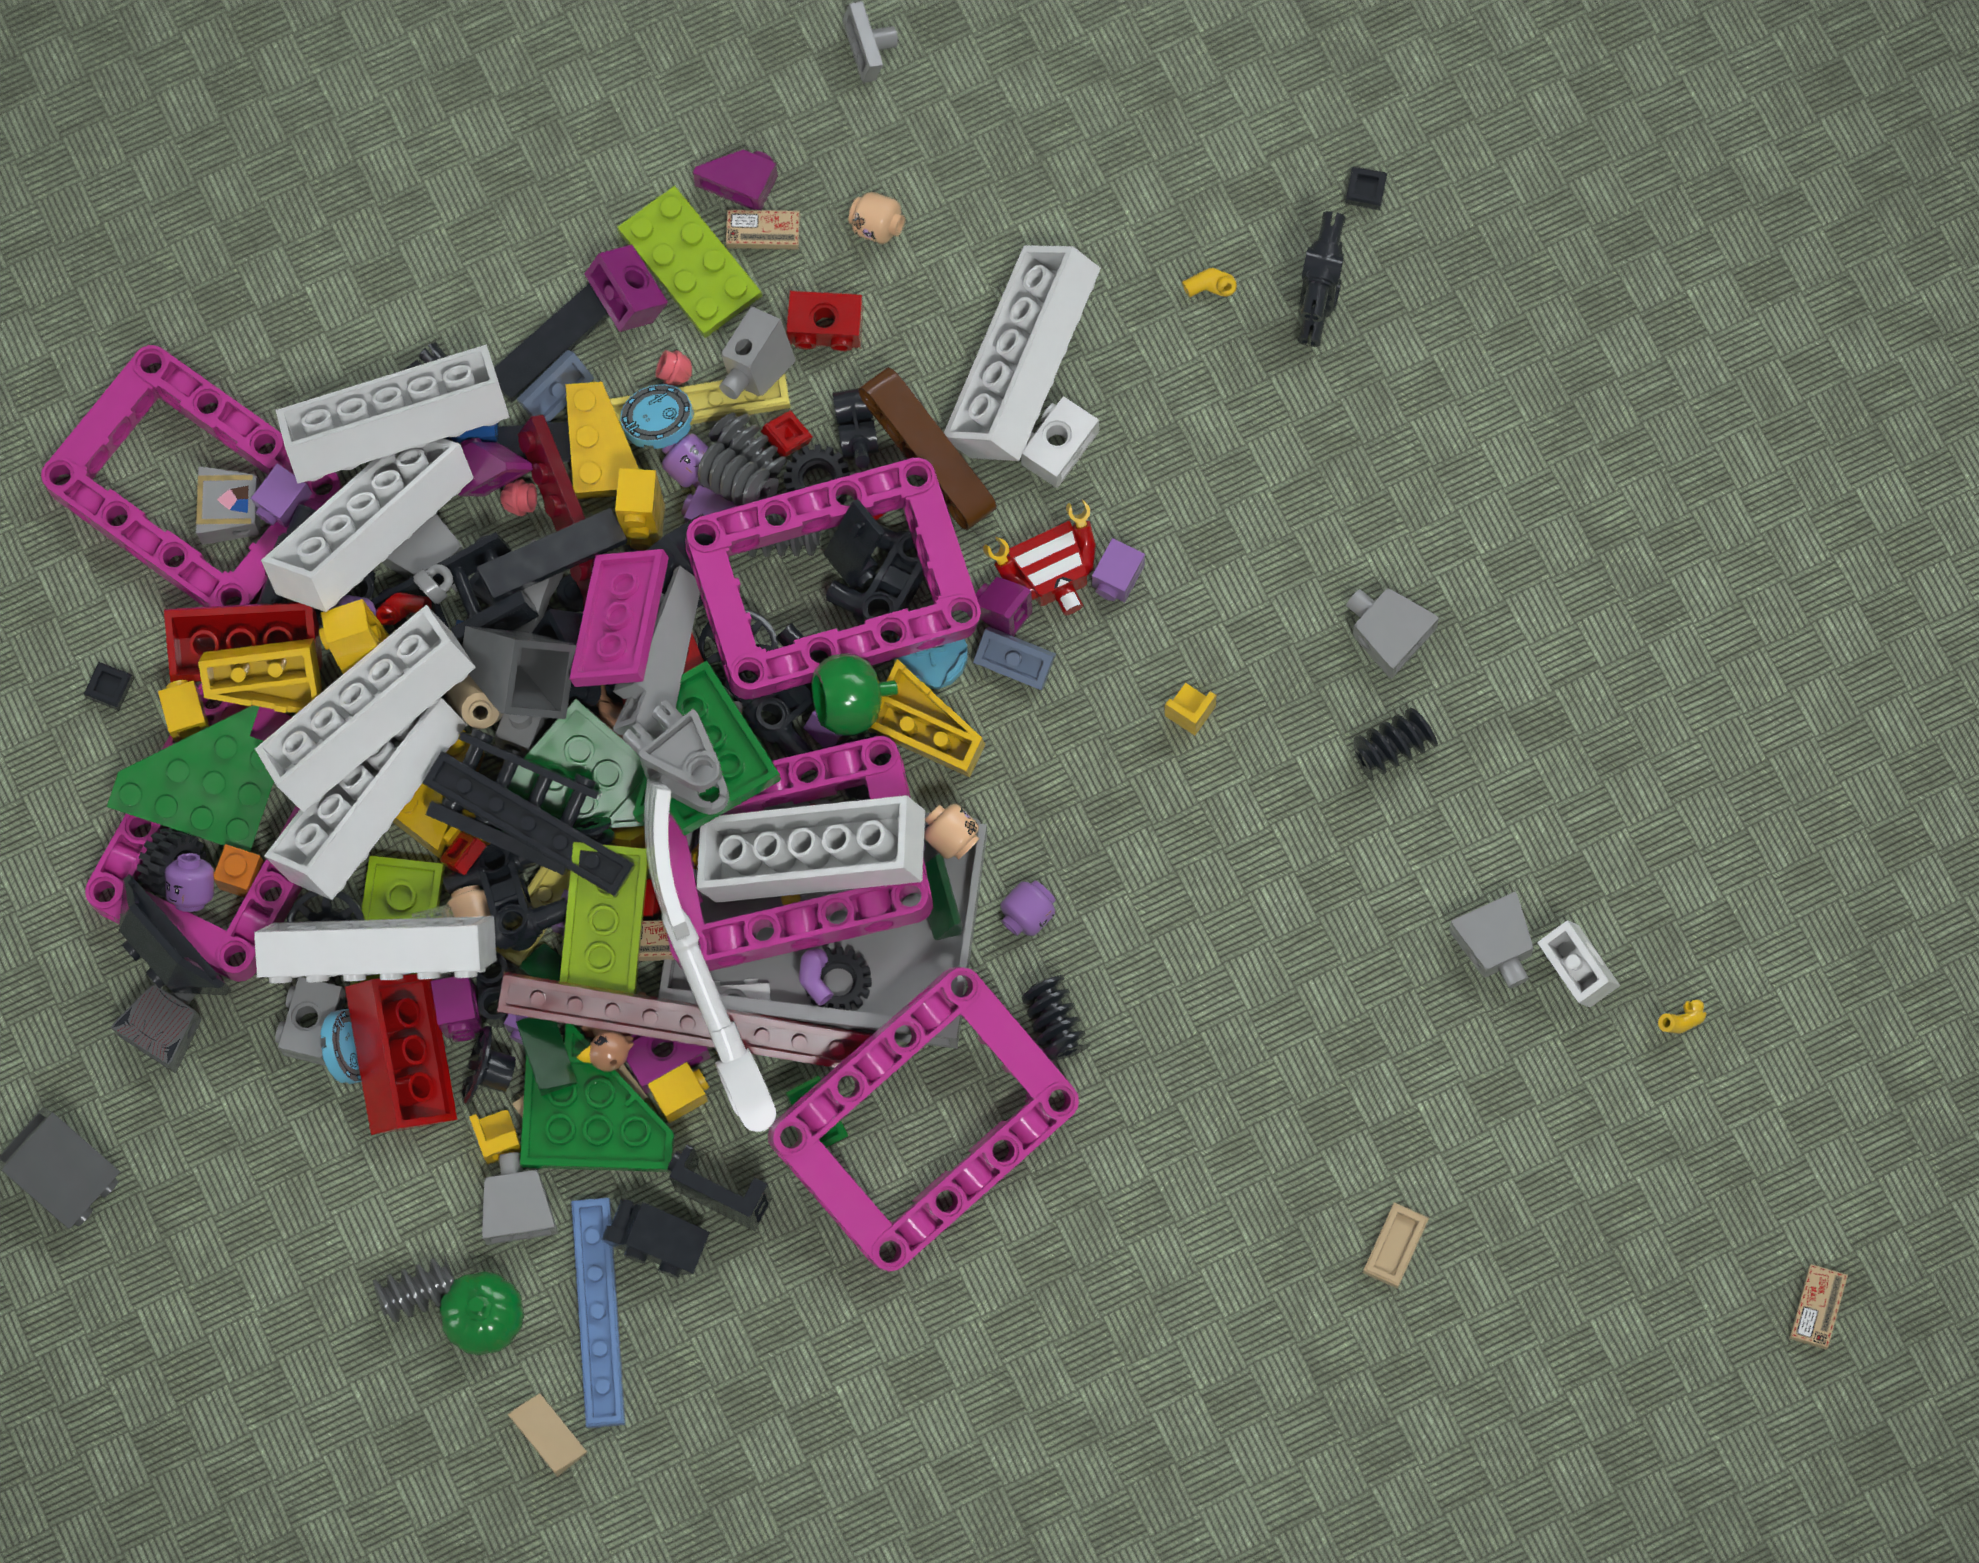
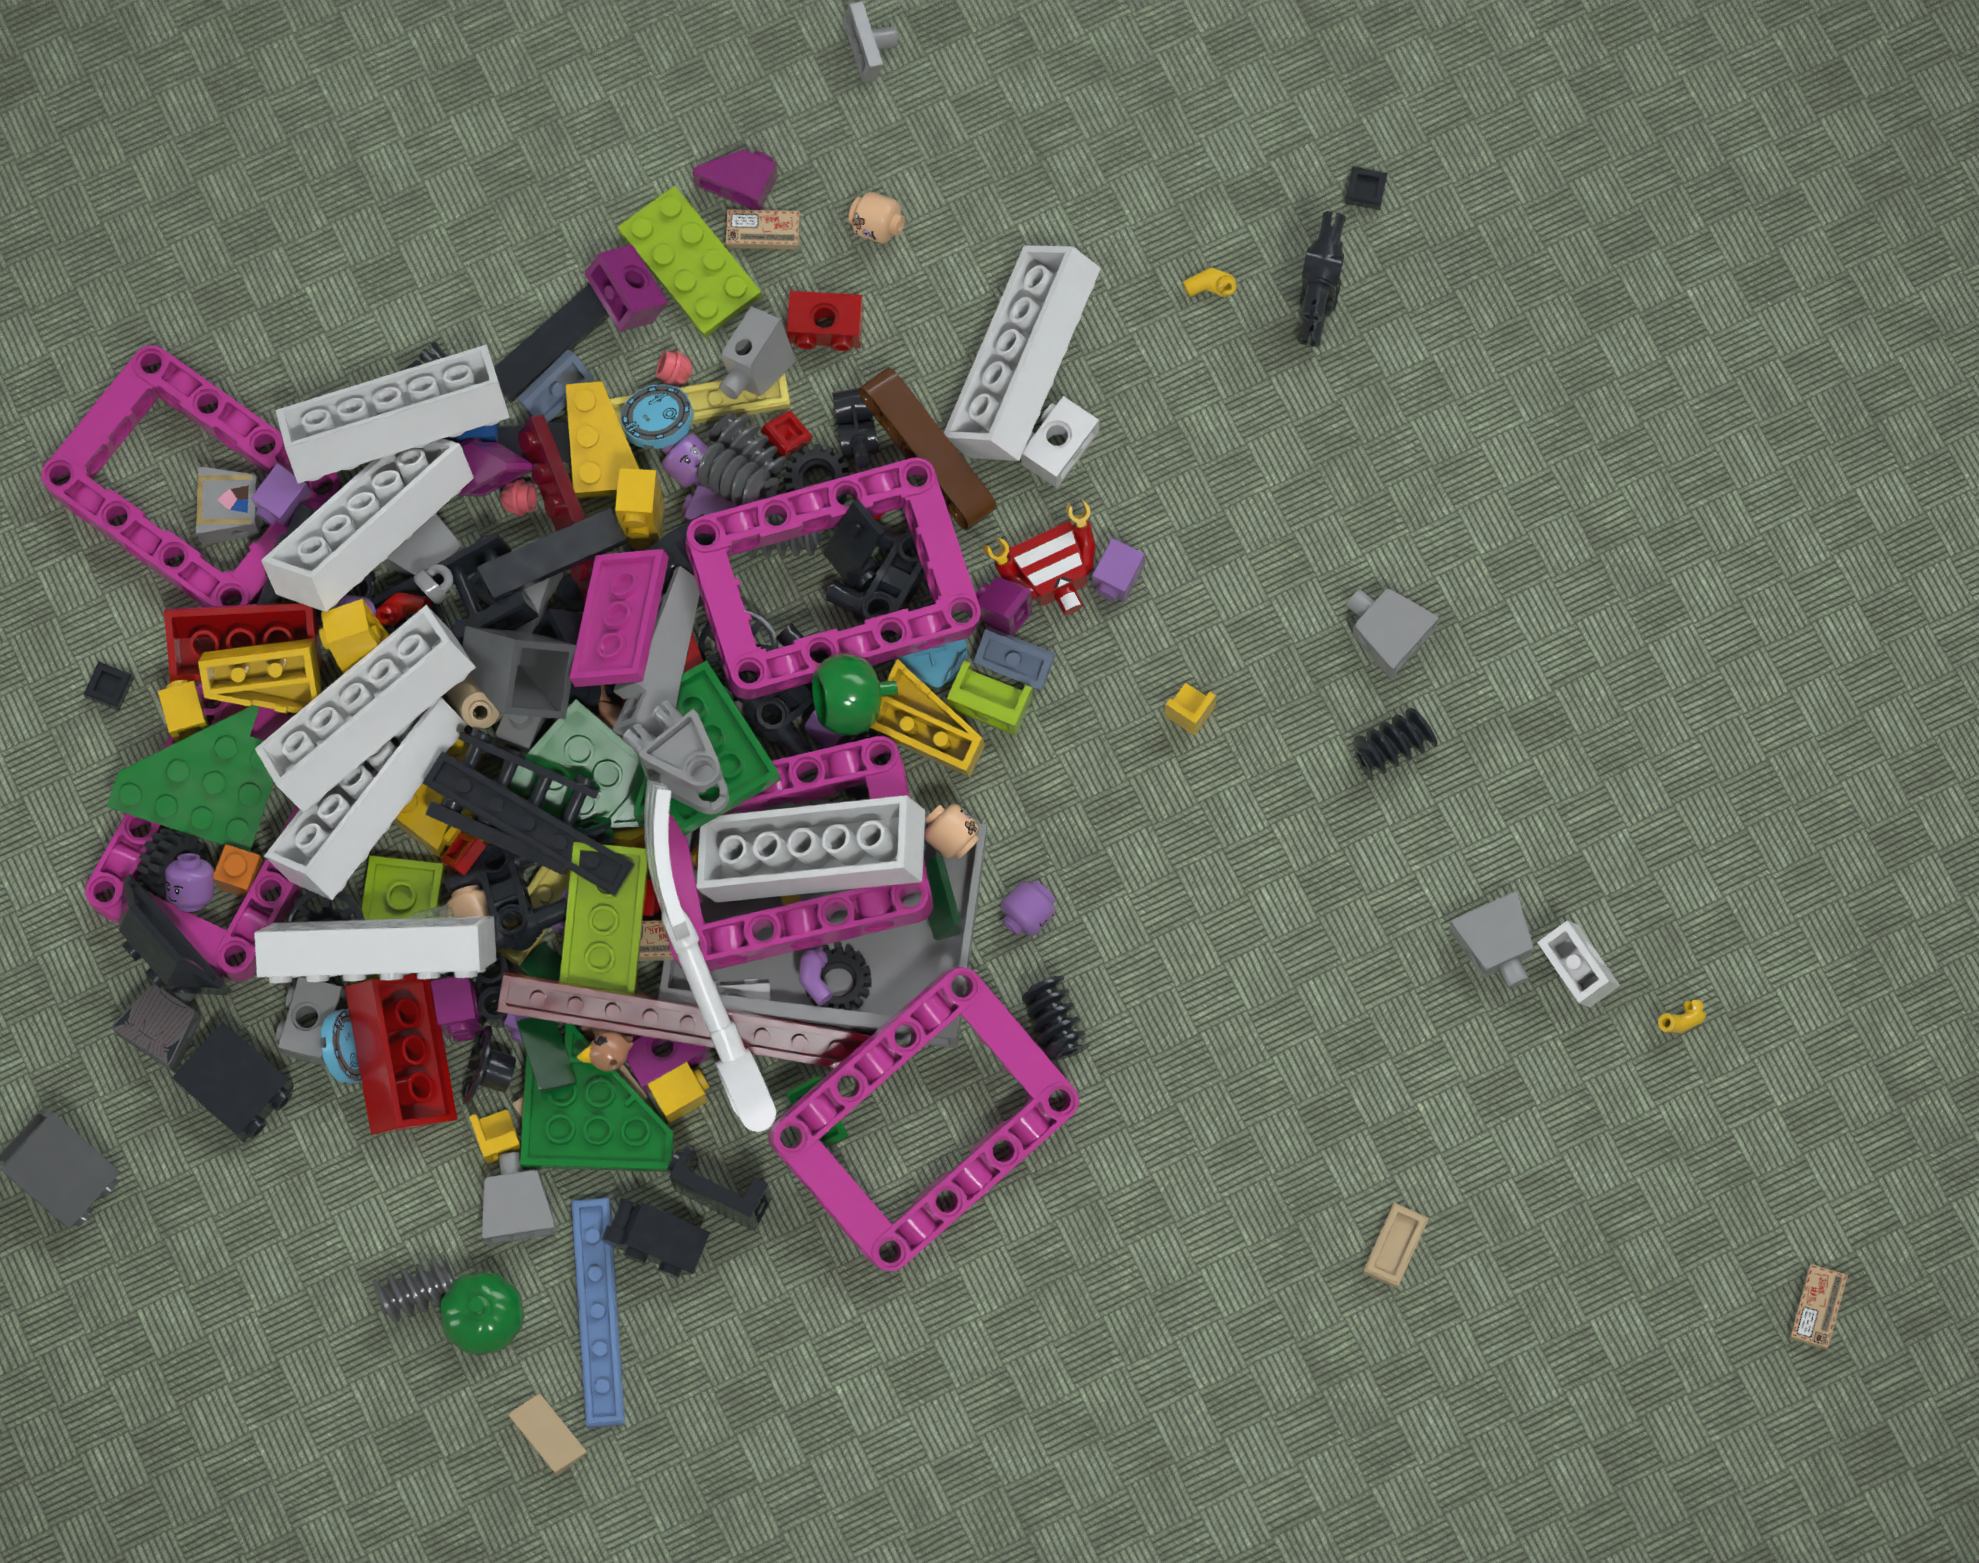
none -> black panel [172,1022,294,1142]
none -> lime panel [947,660,1033,736]

